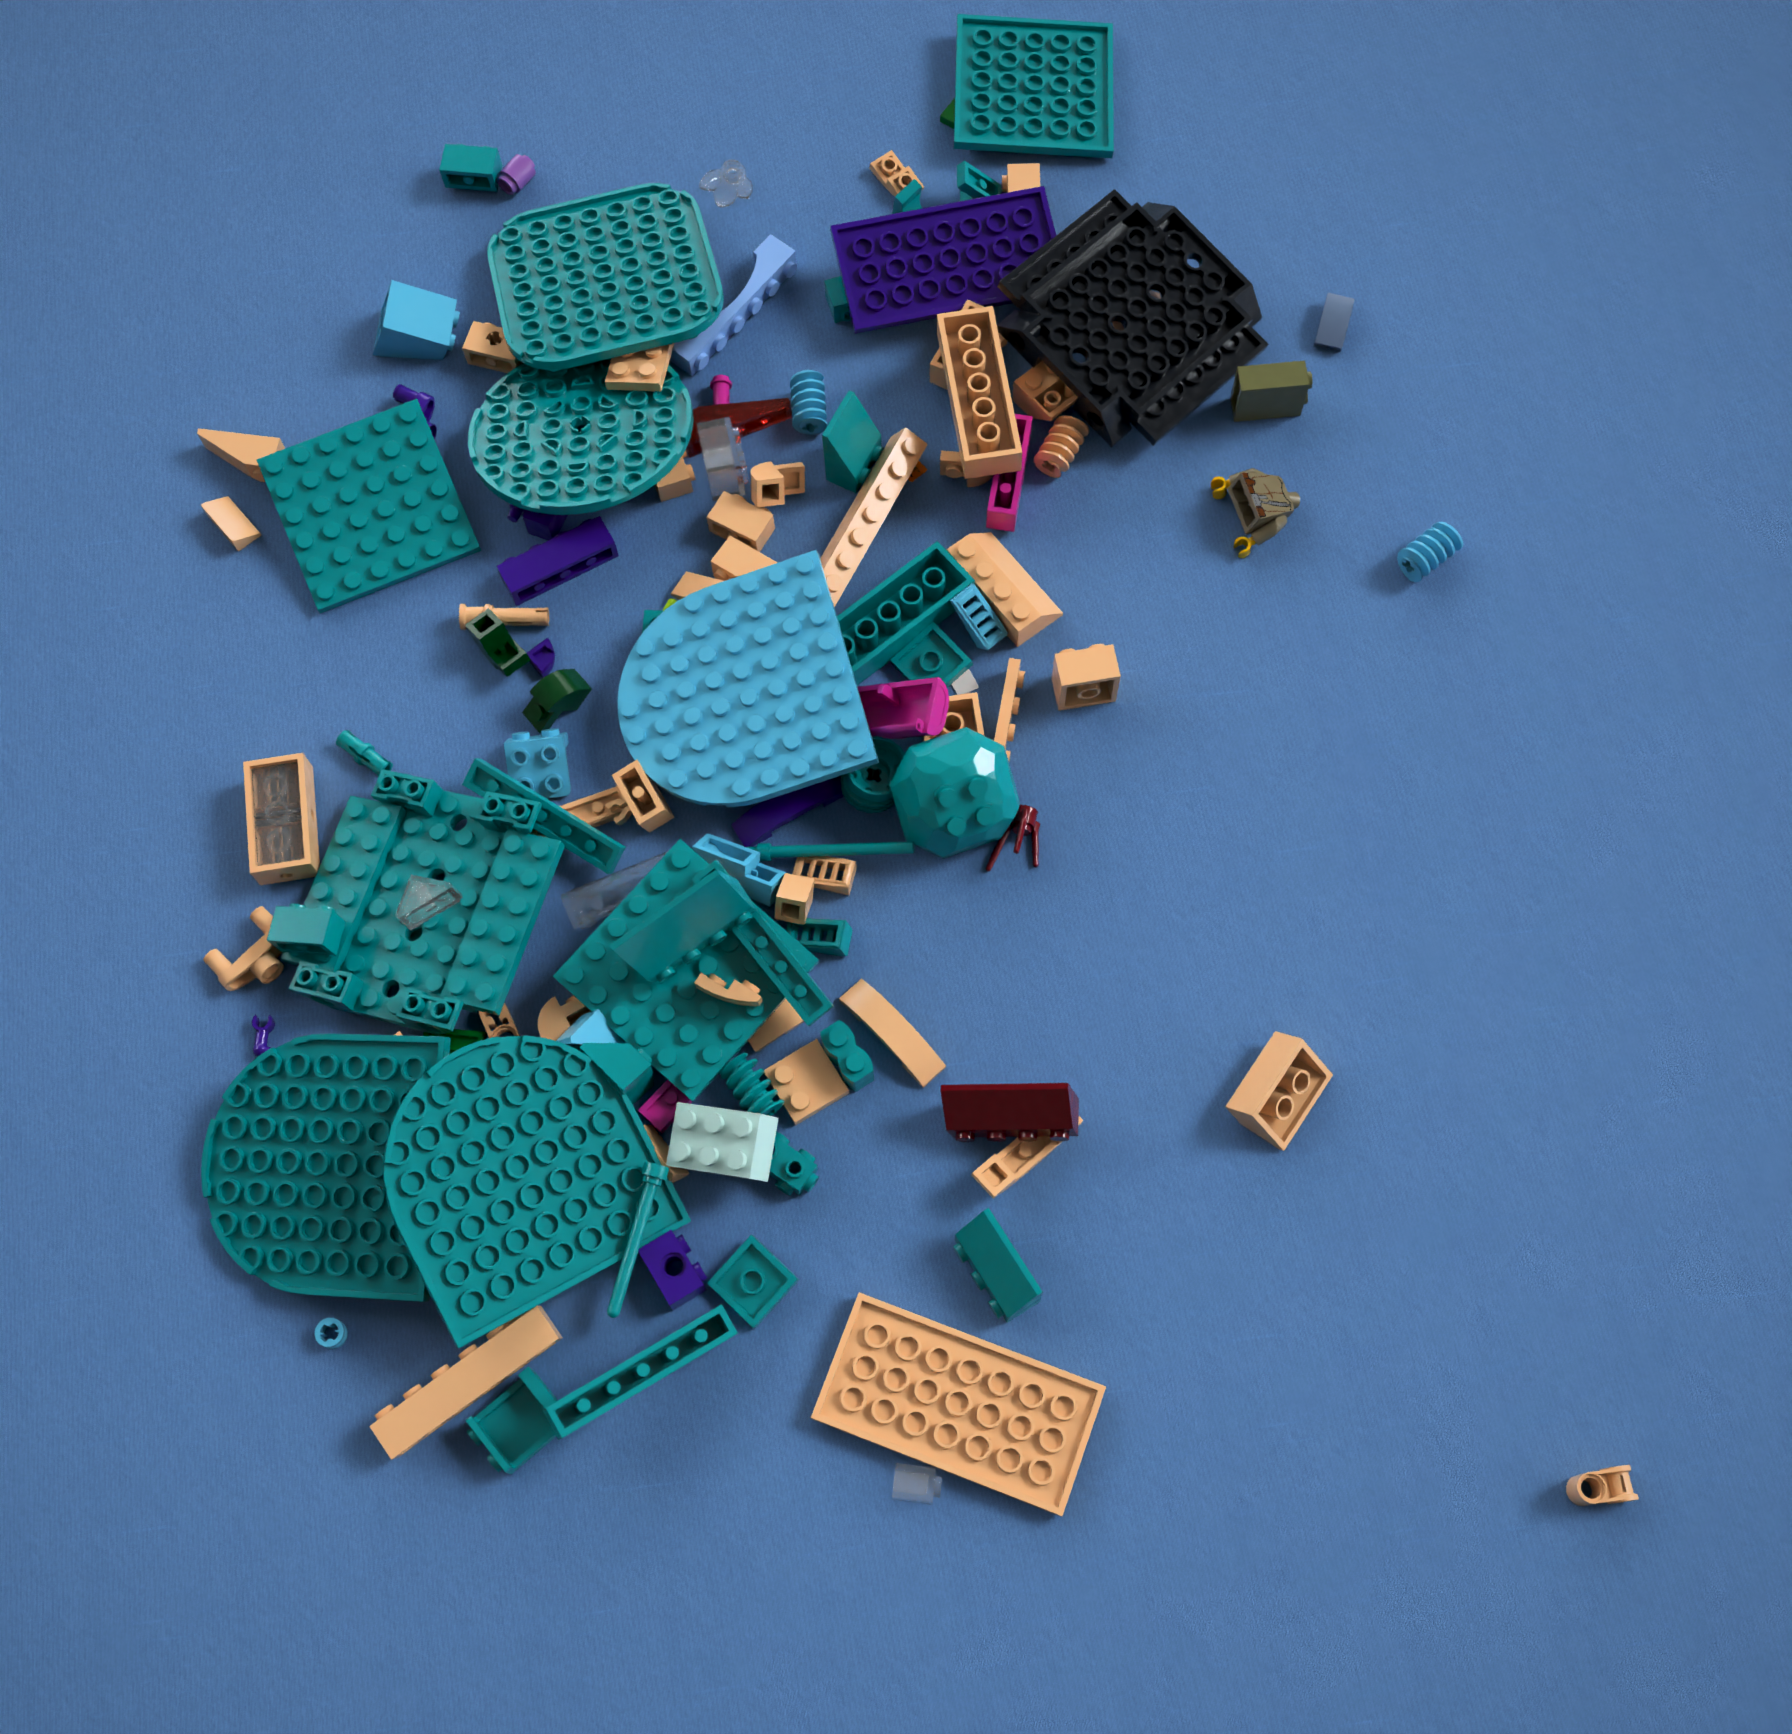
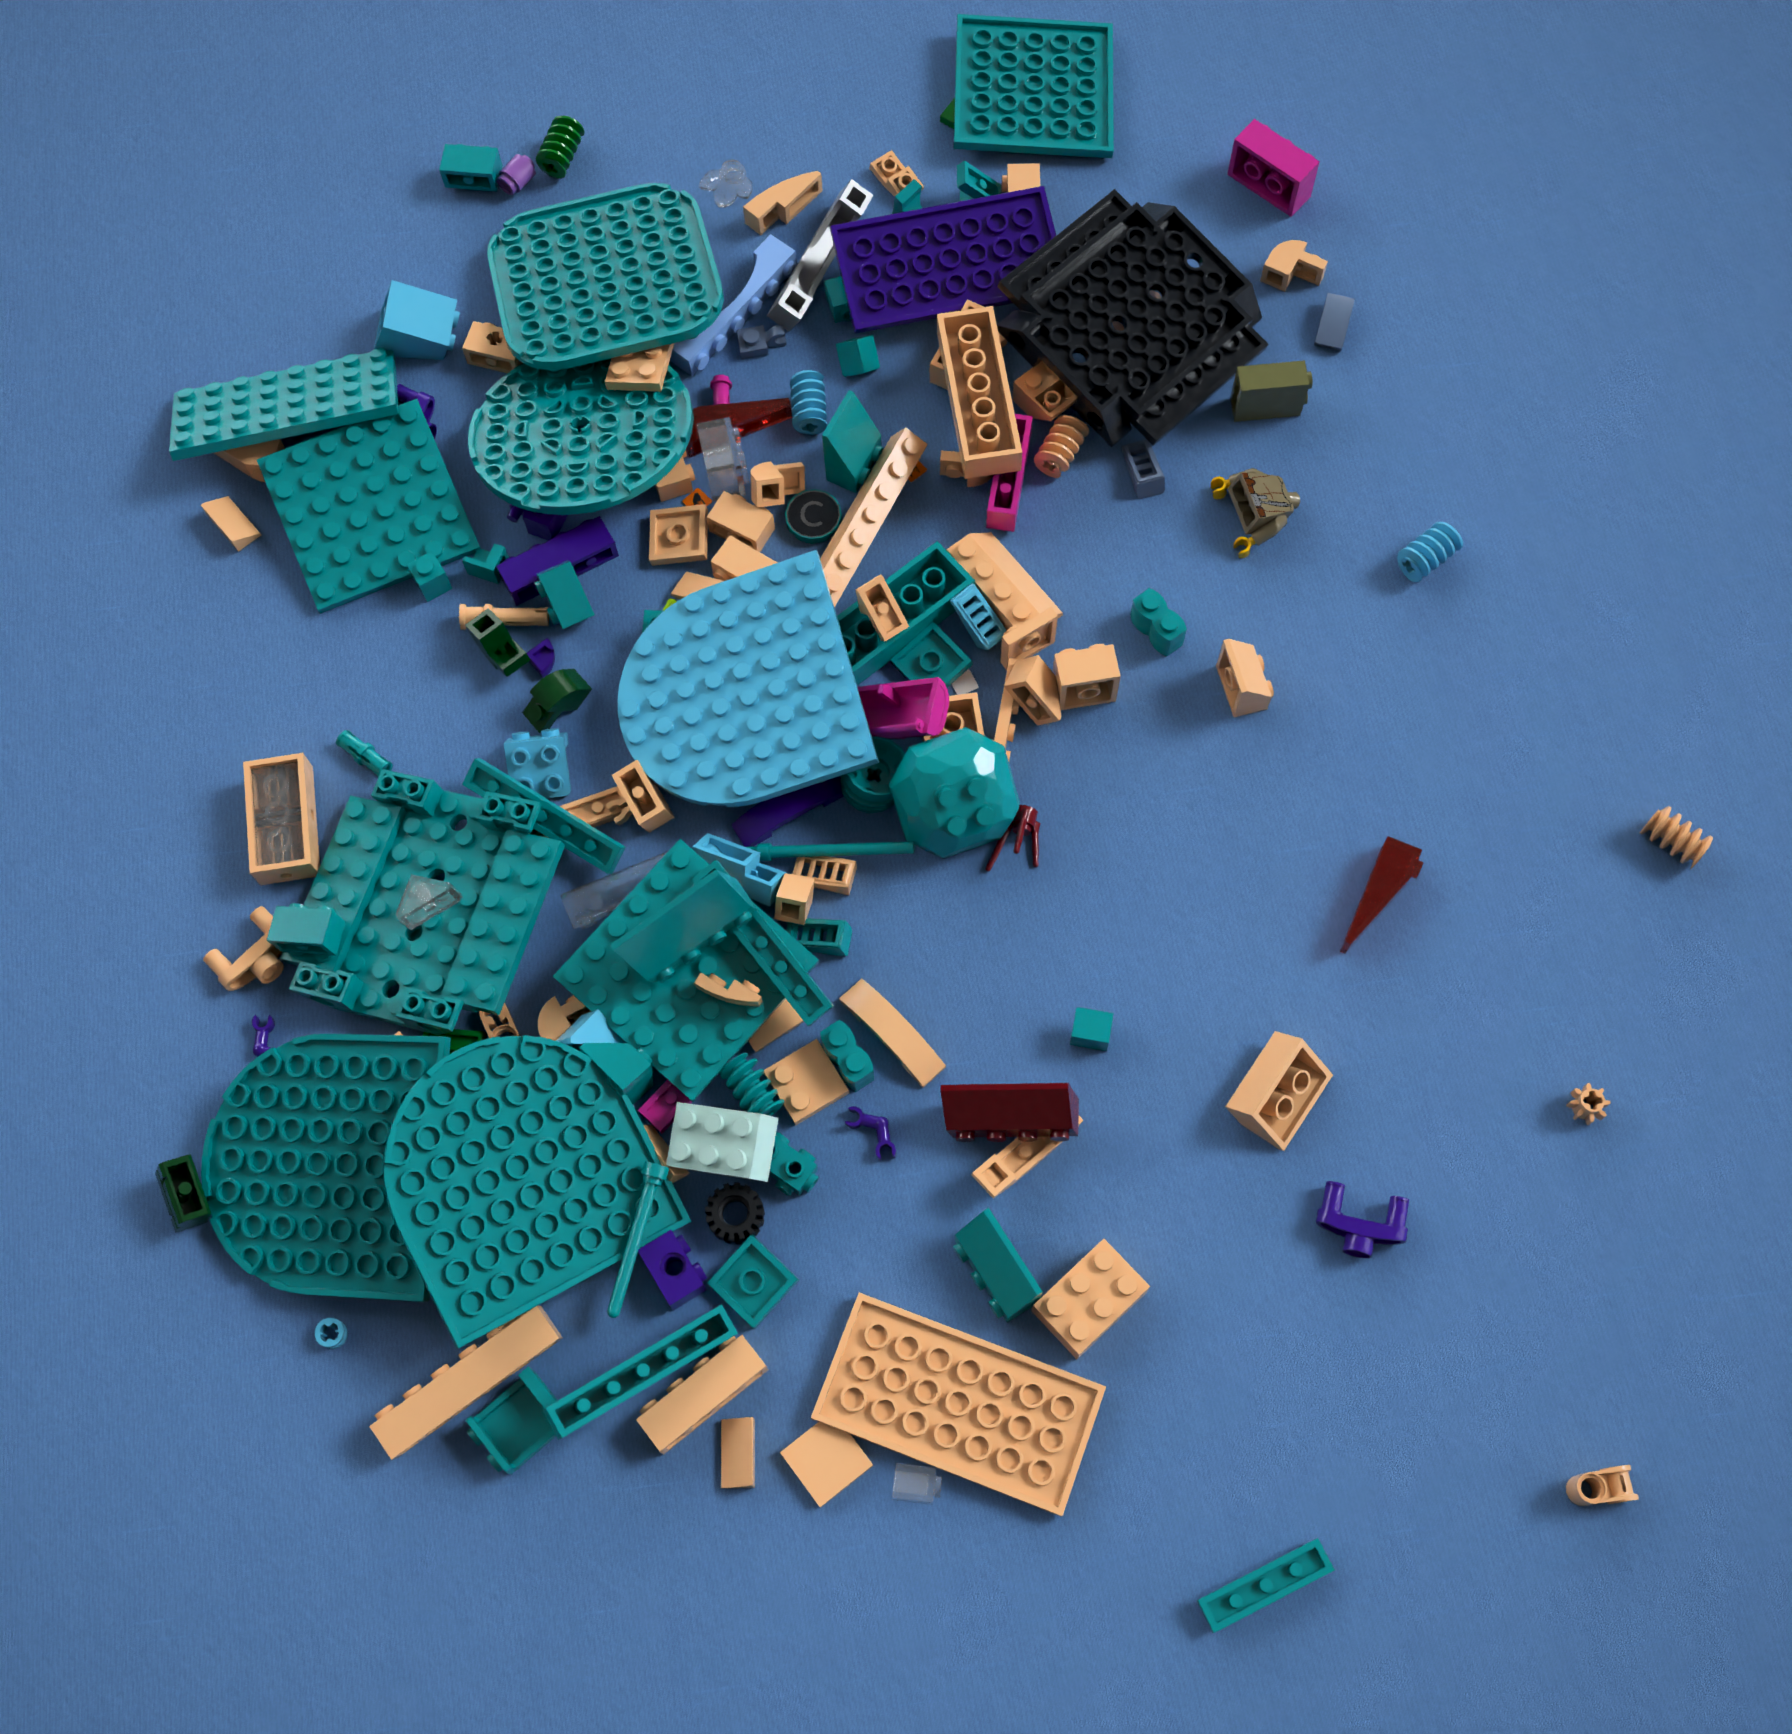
none -> dark green brick [155,1154,211,1233]
none -> teal plate [169,348,399,461]
none -> teal brick [406,551,453,602]
none -> teal panel [462,543,509,584]
none -> teal brick [534,560,595,629]
none -> green piece [535,116,585,179]
none -> light nougat brick [636,1335,768,1455]
none -> light nougat plate [649,504,708,566]
none -> orange sticker [682,488,712,507]
none -> black tyre [705,1182,765,1245]
none -> light nougat slope [721,1417,755,1489]
none -> sand blue plate [737,325,787,359]
none -> light nougat slope [743,171,823,235]
none -> light grey arch [767,179,874,331]
none -> light nougat tile [780,1422,873,1508]
none -> black tile [785,489,842,544]
none -> teal panel [835,335,880,377]
none -> dark purple arm [845,1106,896,1161]
none -> light nougat slope [855,574,909,642]
none -> light nougat plate [1000,607,1058,671]
none -> light nougat slope [1004,655,1062,726]
none -> light nougat brick [1032,1239,1150,1360]
none -> teal panel [1070,1007,1114,1052]
none -> sand blue slope [1121,439,1165,499]
none -> teal brick [1130,588,1187,656]
none -> teal plate [1196,1538,1335,1633]
none -> light nougat slope [1216,639,1274,717]
none -> dark pink brick [1227,119,1320,217]
none -> light nougat brick [1260,240,1328,292]
none -> dark purple connector [1316,1181,1409,1258]
none -> clear red slope [1340,836,1423,954]
none -> light nougat gear [1566,1083,1611,1125]
none -> light nougat piece [1639,806,1713,870]

